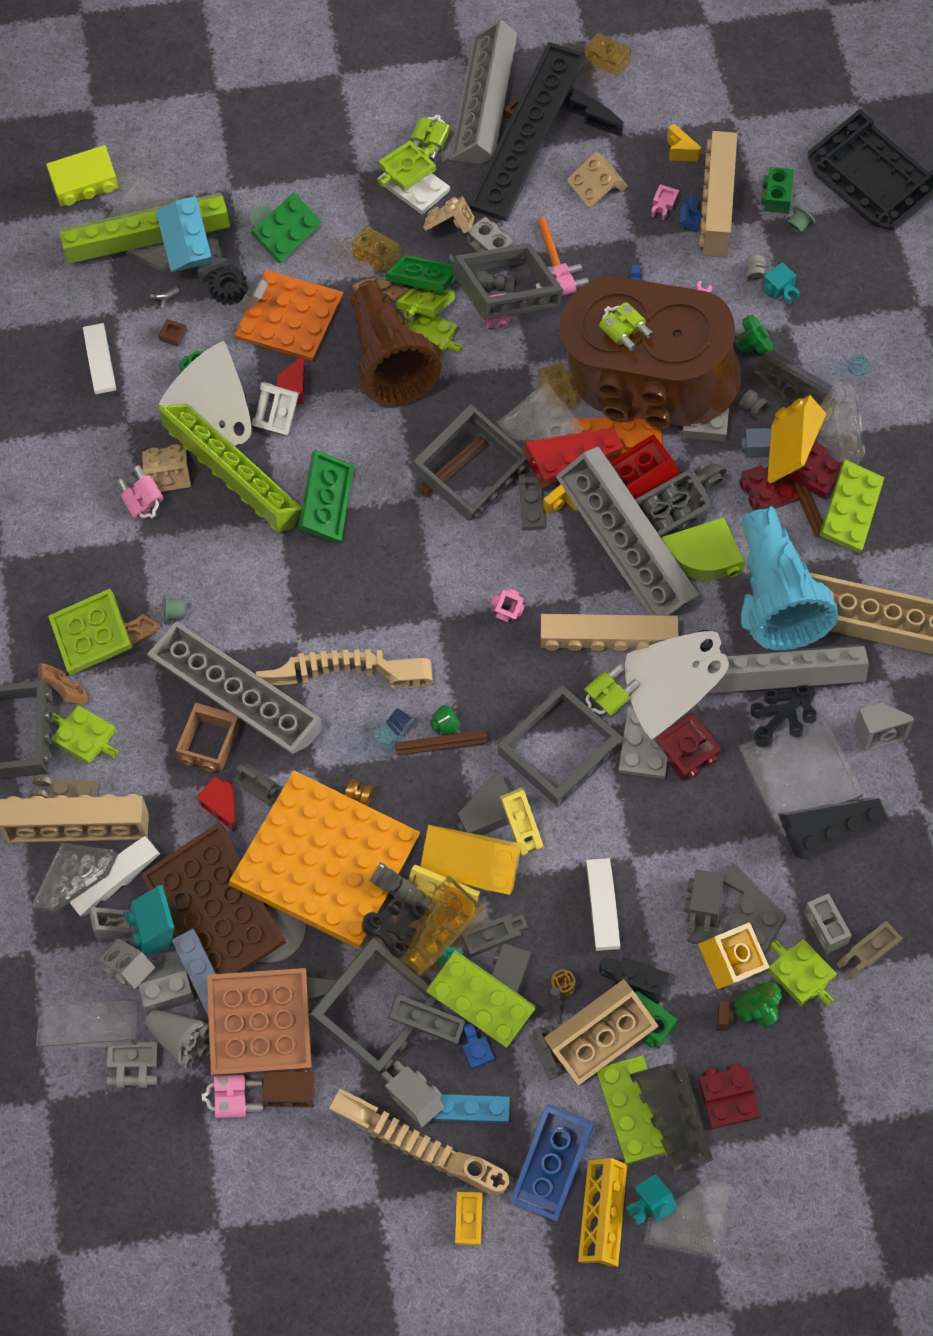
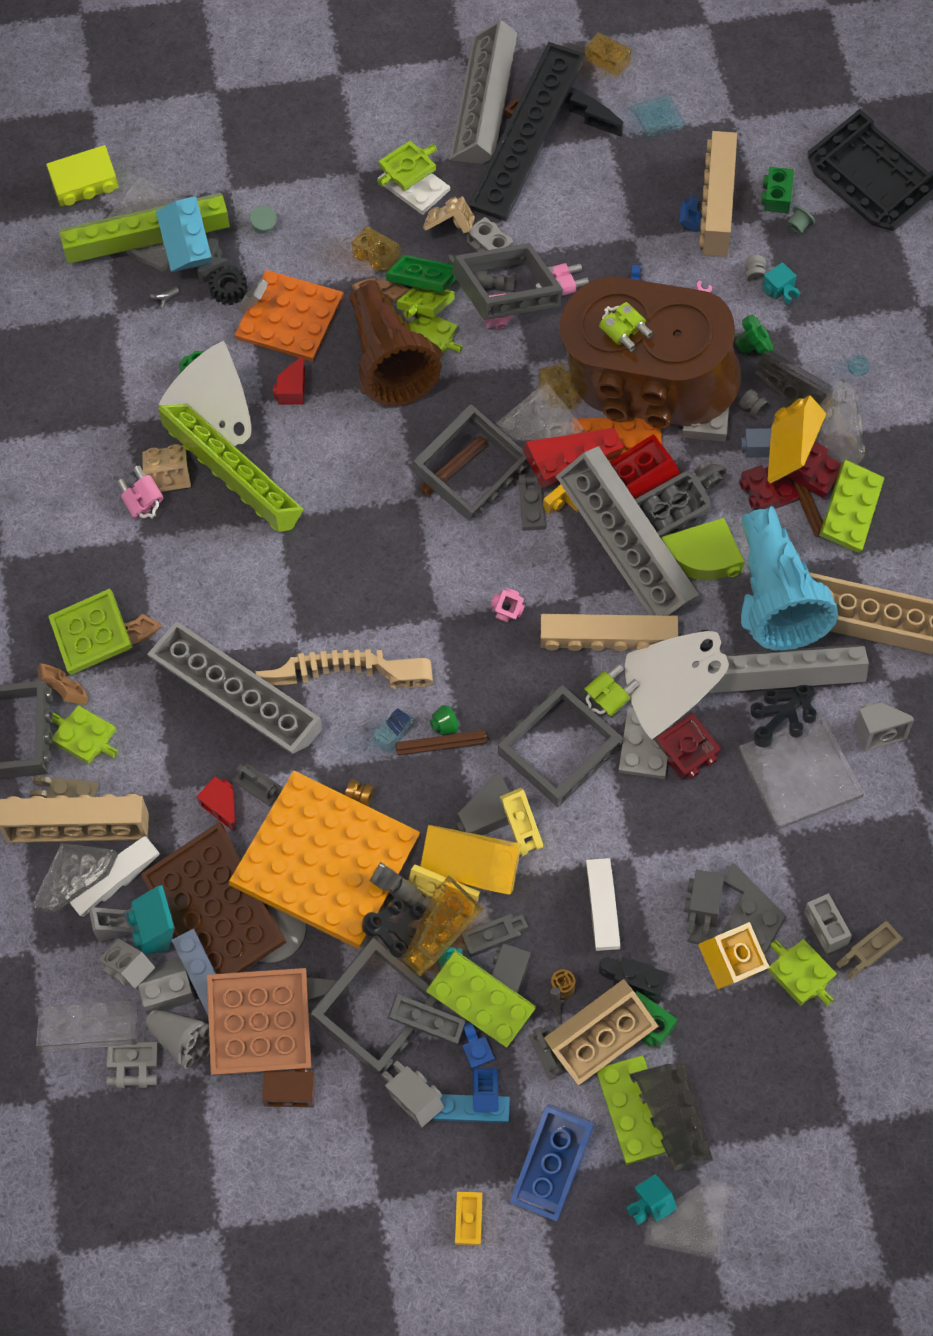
white slope [83,323,116,394] -> none
reddish brown plate [158,319,187,346] -> none
sand green piece [162,595,185,624] -> none
medium nougat window [176,702,241,773] -> none
bright pink piece [202,1074,263,1118] -> none
green plate [250,192,322,263] -> none
white plate [251,382,299,435] -> none
green plate [298,450,354,544] -> none
tan piece [328,1089,509,1196] -> none
lime piece [410,115,451,161] -> none
orange bar [538,217,561,266] -> none
tan bracket [567,152,629,207] -> none
yellow fence [578,1158,627,1267] -> none
bright pink plate [651,185,679,221] -> none
yellow slope [667,124,702,162] -> none
dark red plate [698,1063,760,1130] -> none
reddish brown plate [717,1000,734,1031] -> none
green plant [734,981,782,1027] -> none
black wedge [778,797,889,859] -> none
none -> blue slope [473,1068,499,1112]
none -> clear light blue plate [632,93,685,138]

